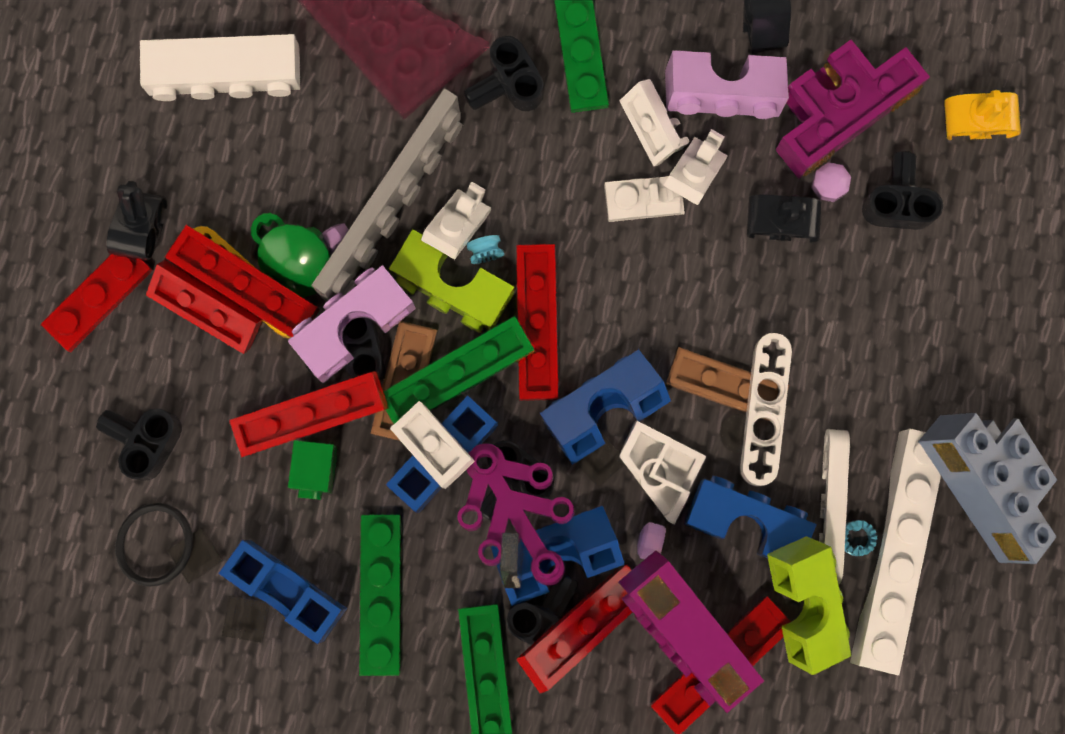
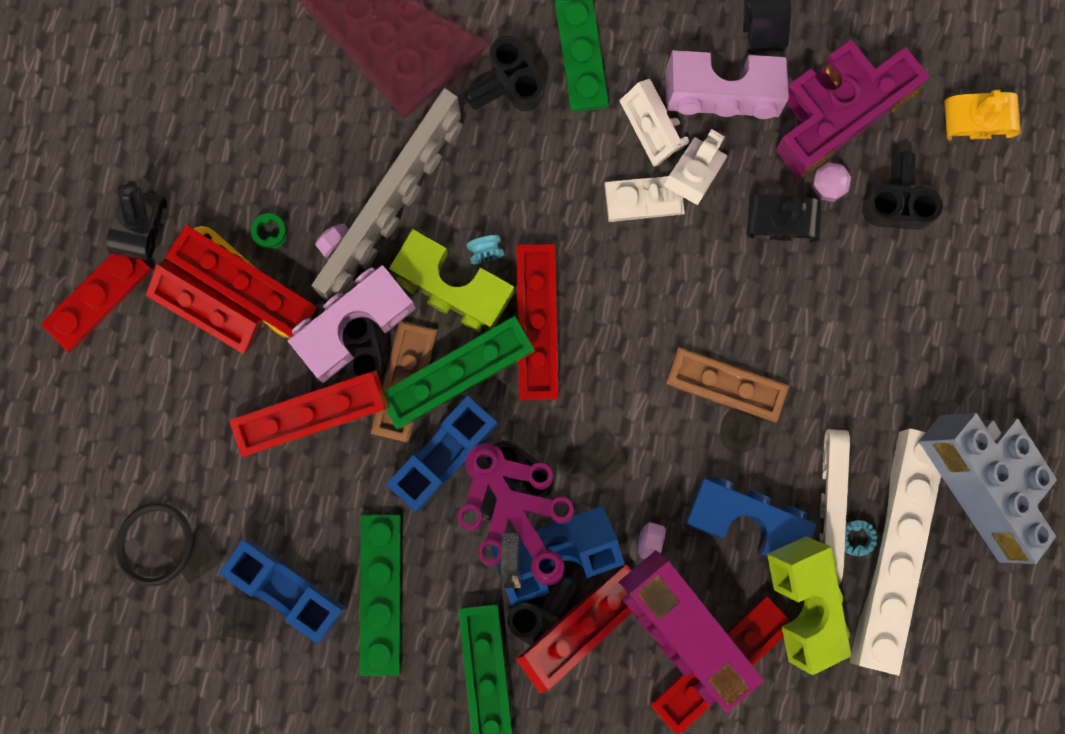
black beam [96,408,182,481] -> none
white brick [140,34,300,101] -> none
green dish [258,224,331,298] -> none
green brick [288,440,338,500] -> none
white plate [390,401,475,489] -> none
white plate [421,182,491,259] -> none
blue arch [540,350,671,465] -> none
white slope [619,421,706,525] -> none
white beam [740,333,792,486] -> none

